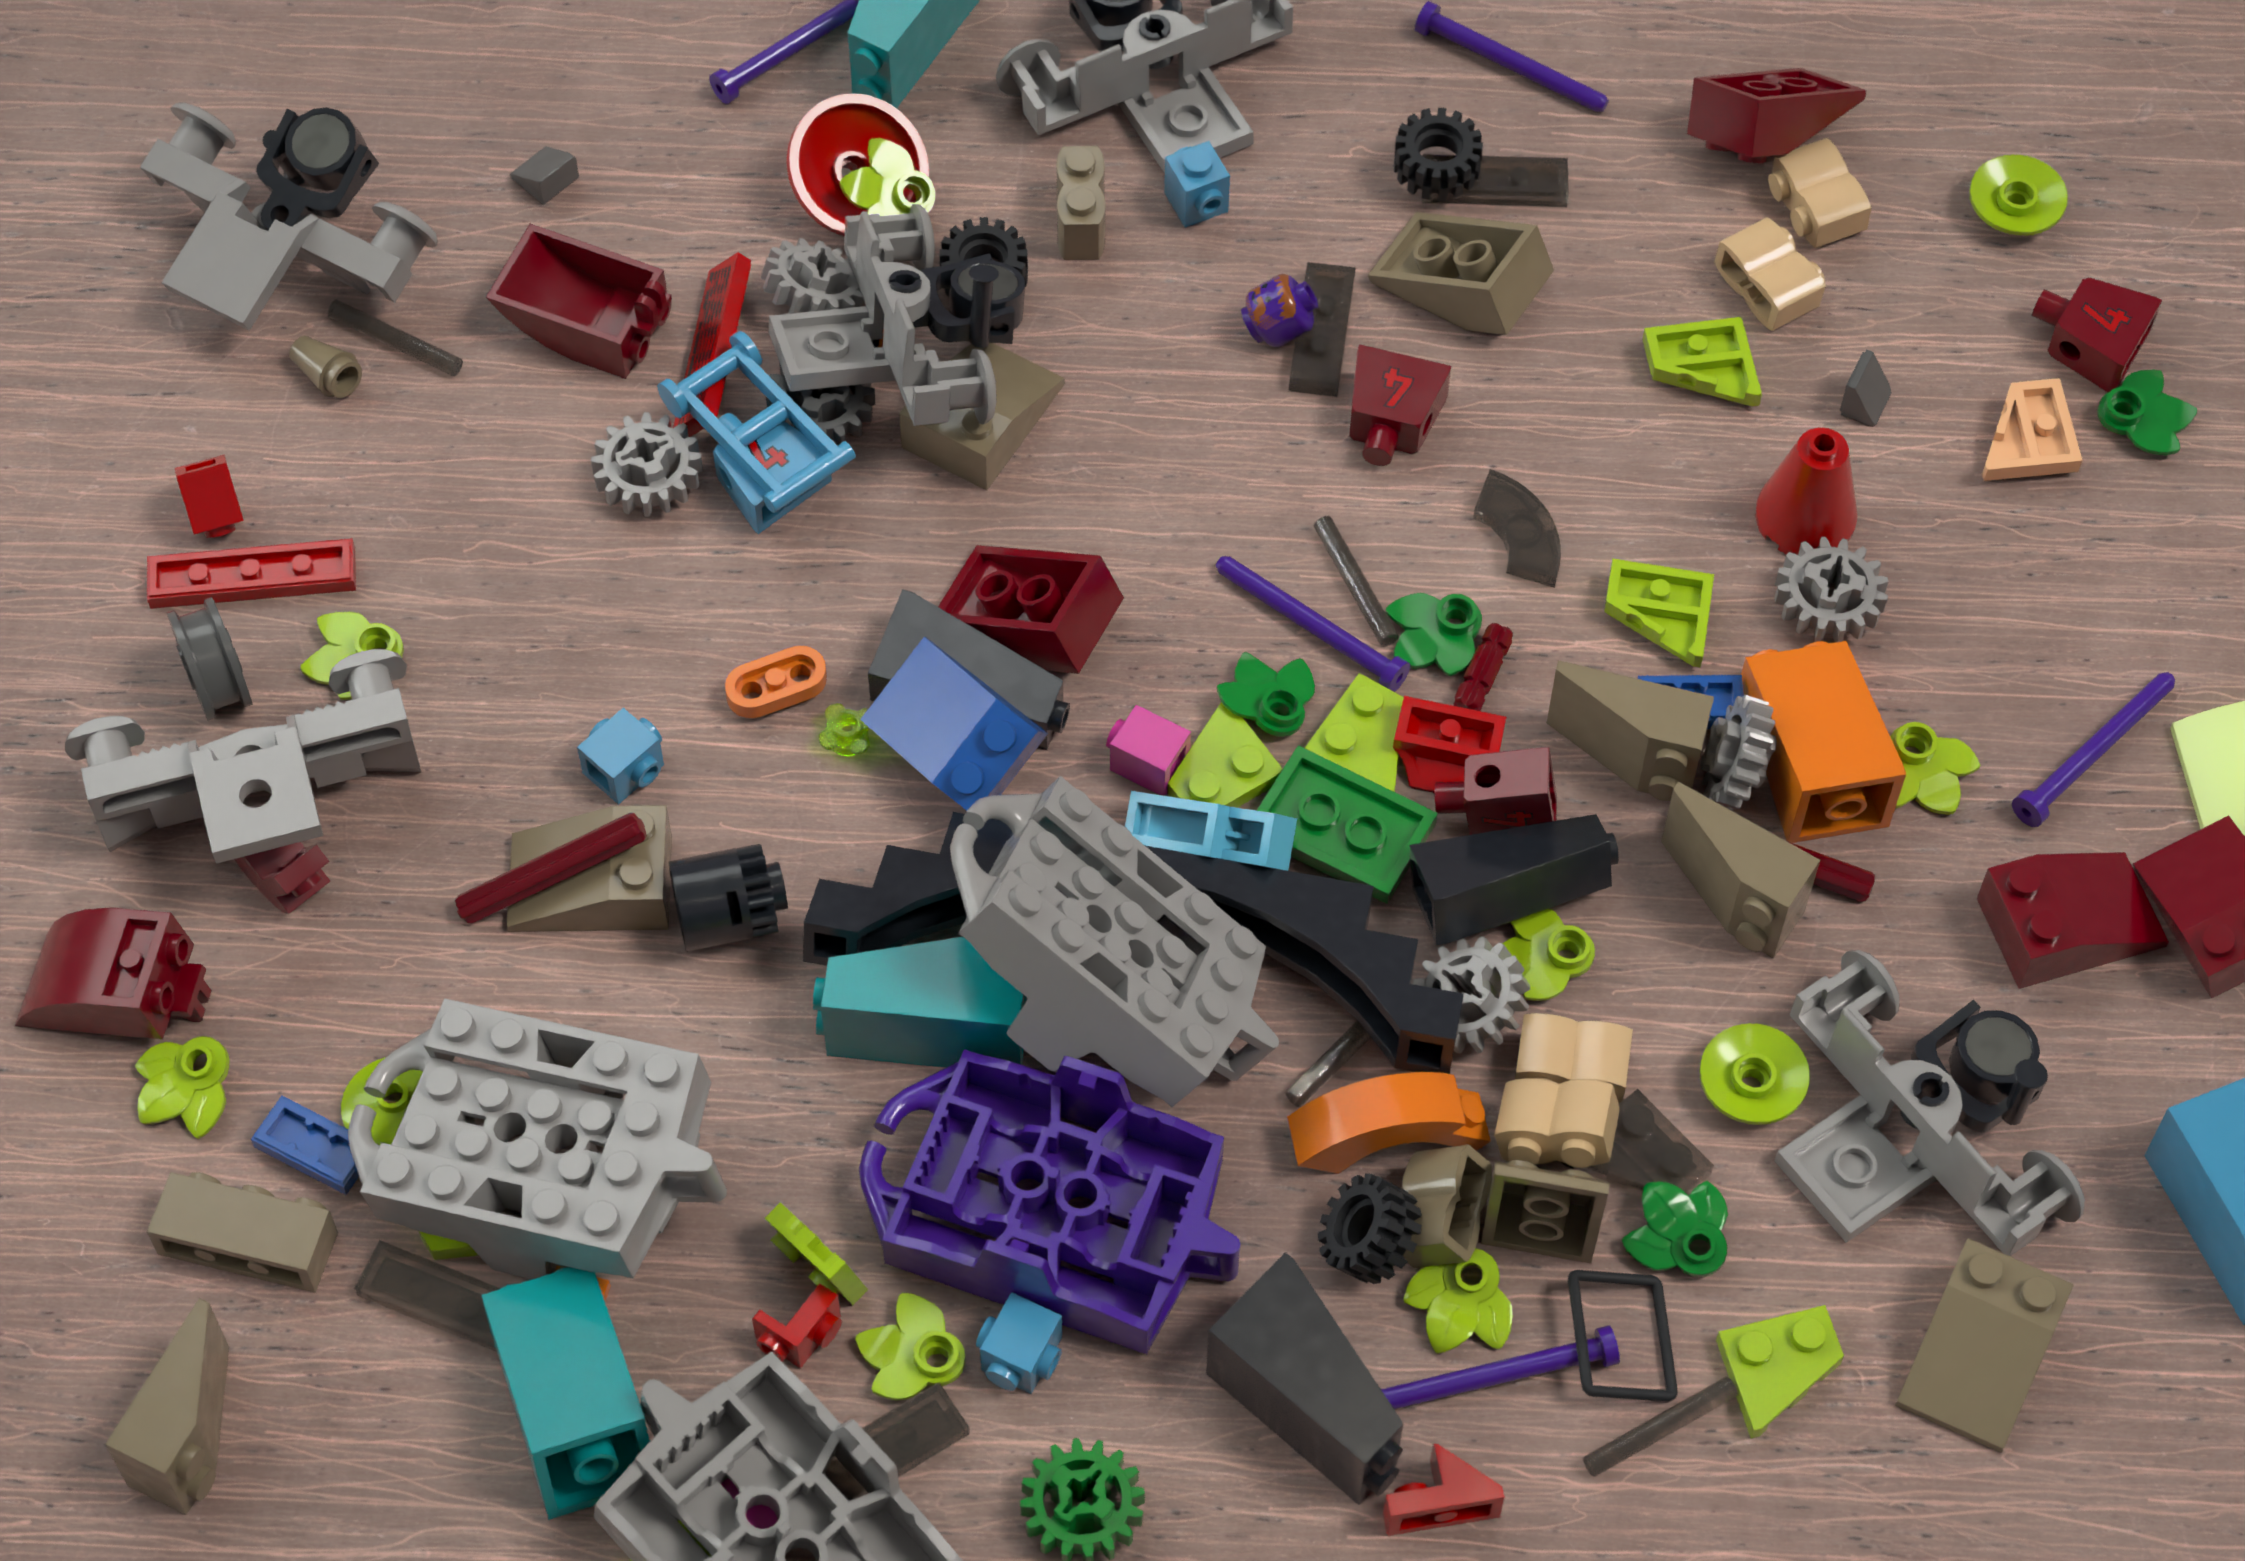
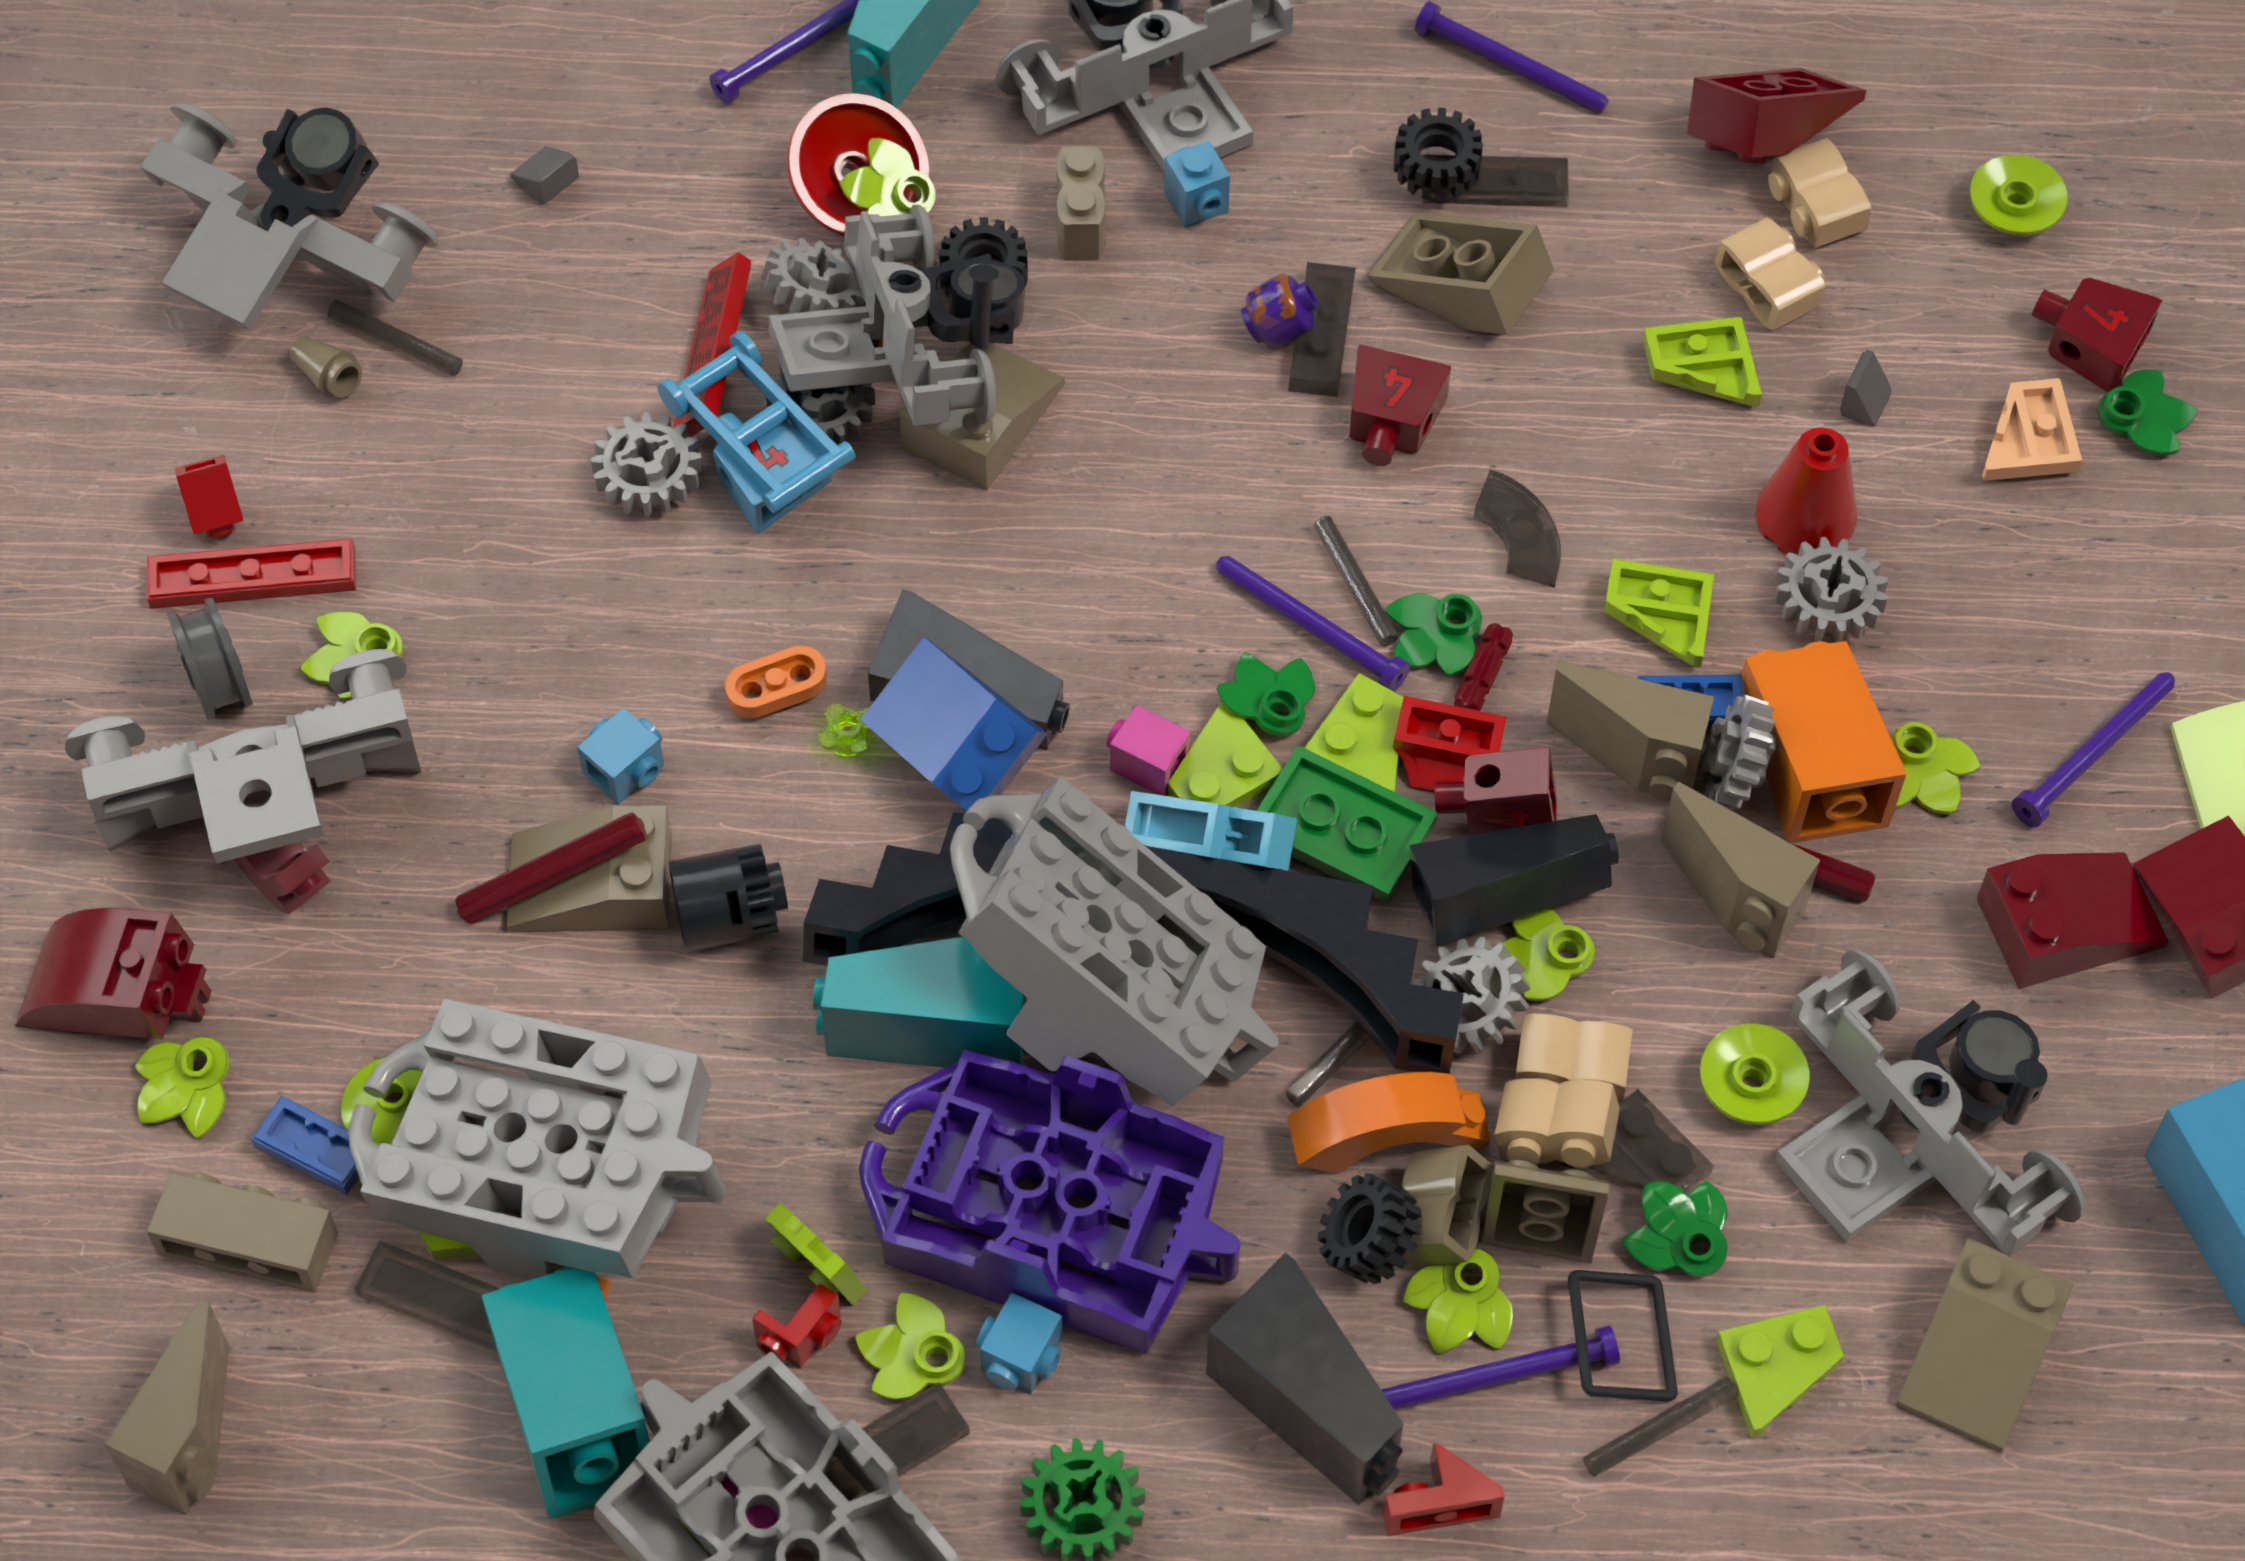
dark red piece [486,223,672,379] -> none
dark red slope [938,545,1124,674] -> none

